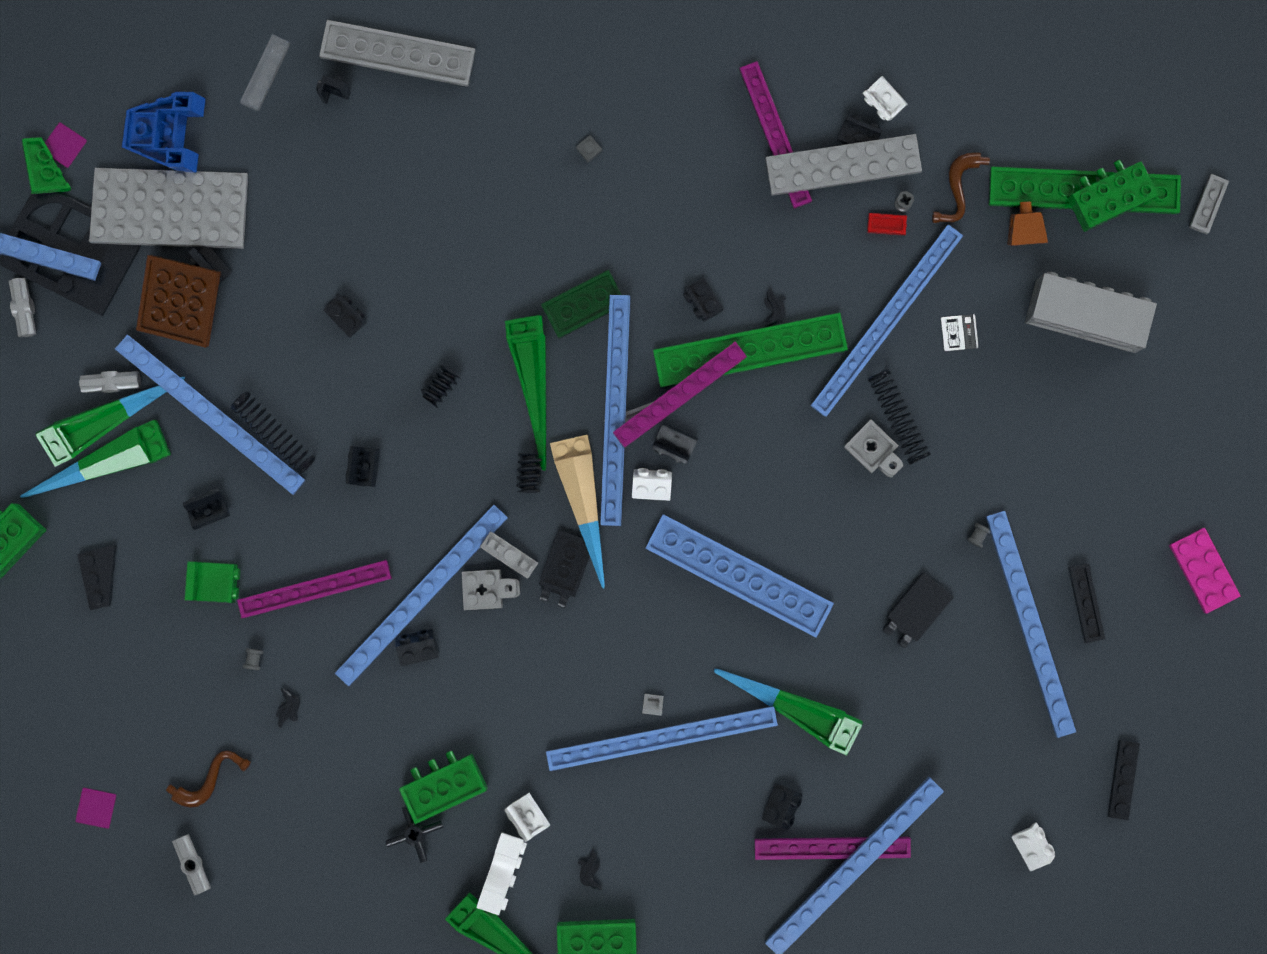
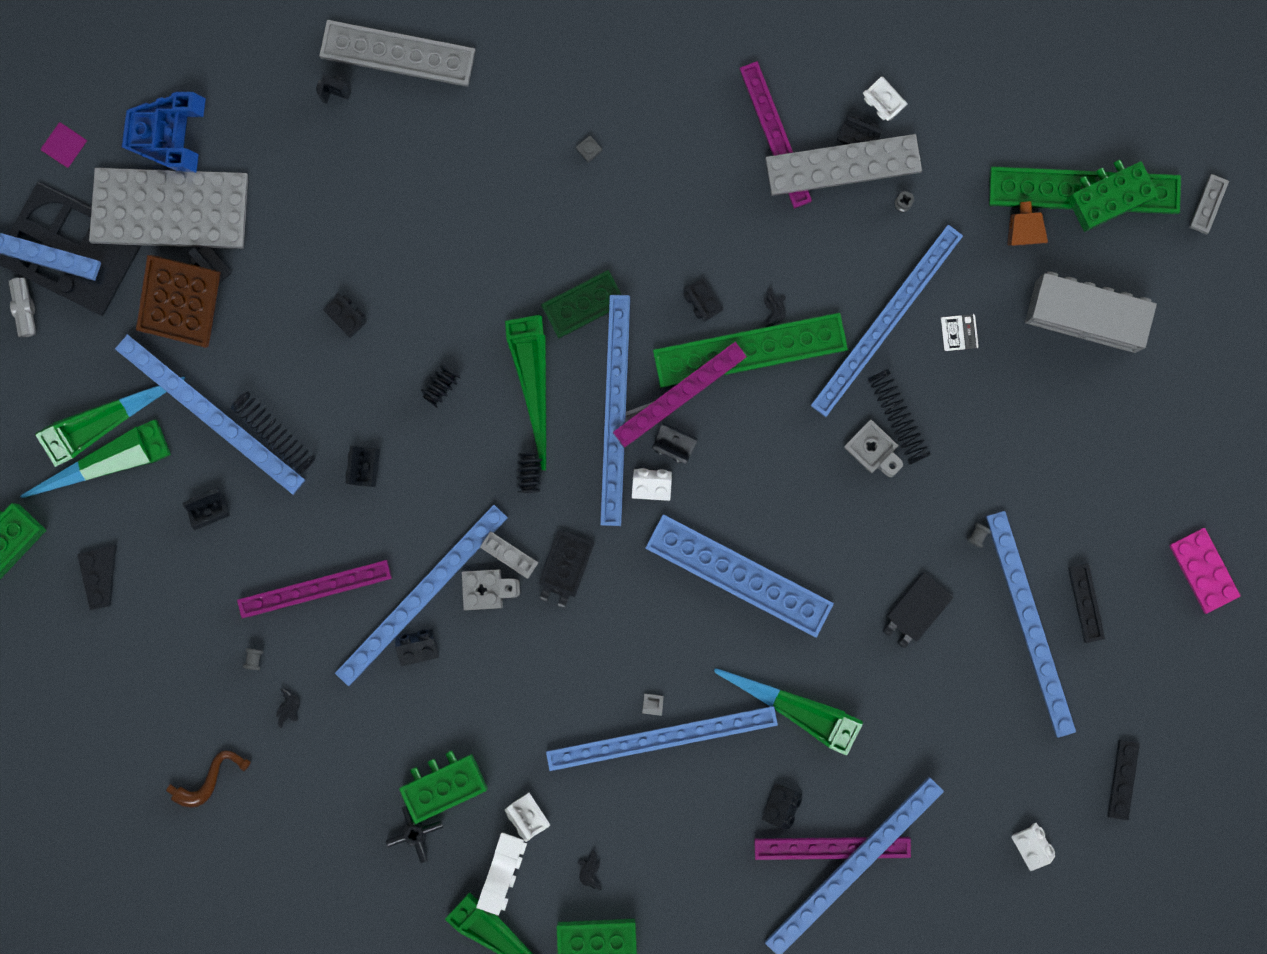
green wing [22,137,71,194] -> none
magenta sticker [75,788,116,829] -> none
light grey piece [79,371,141,393] -> none
light grey piece [172,834,211,896] -> none
green panel [185,561,240,603] -> none
clear plate [240,34,291,112] -> none
tan plate [550,435,605,589] -> none
red tile [867,213,907,236] -> none
reddish brown animal [932,153,990,223] -> none

